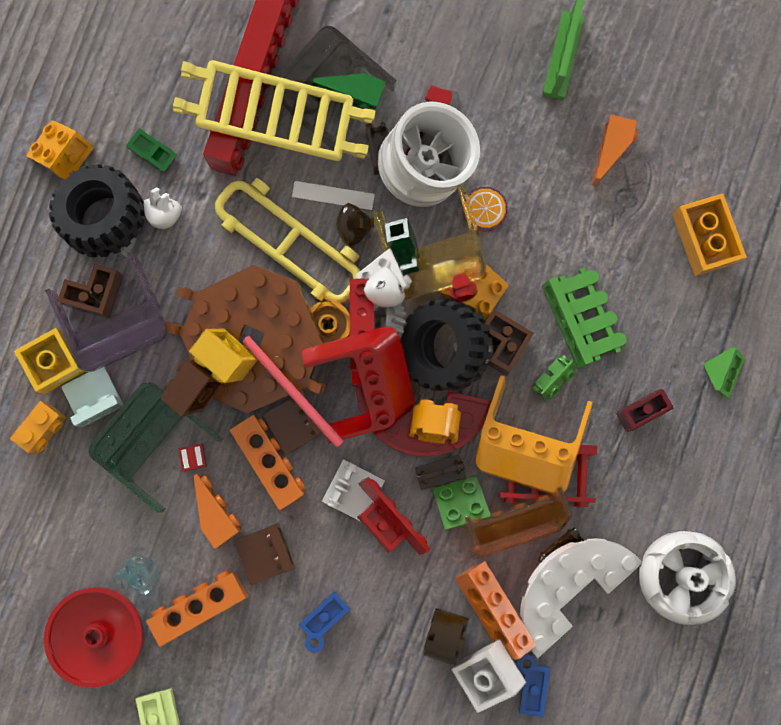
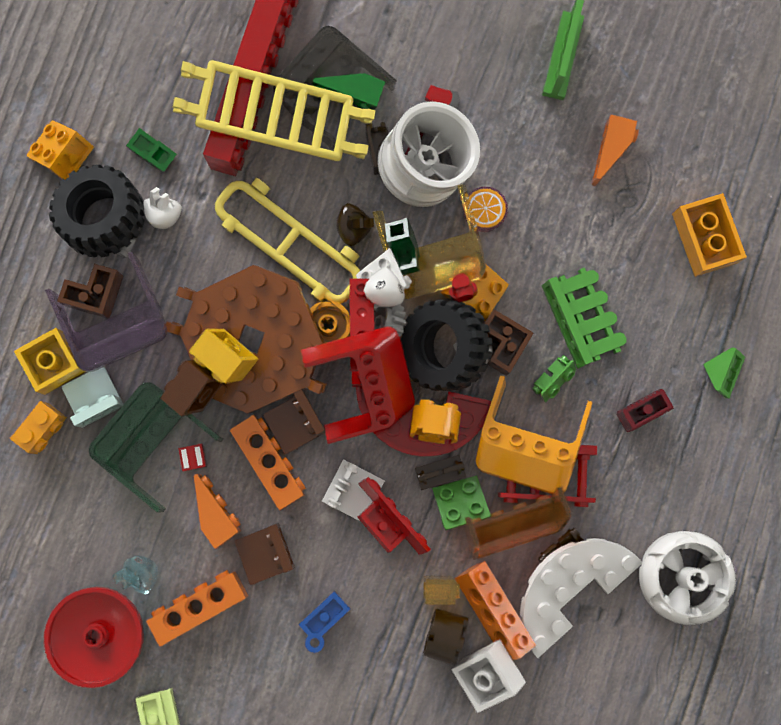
coral piece [242,336,344,448] -> none
white sticker [292,181,375,210] -> none
blue hinge [516,654,550,717] -> none
none -> clear yellow brick [423,576,460,605]

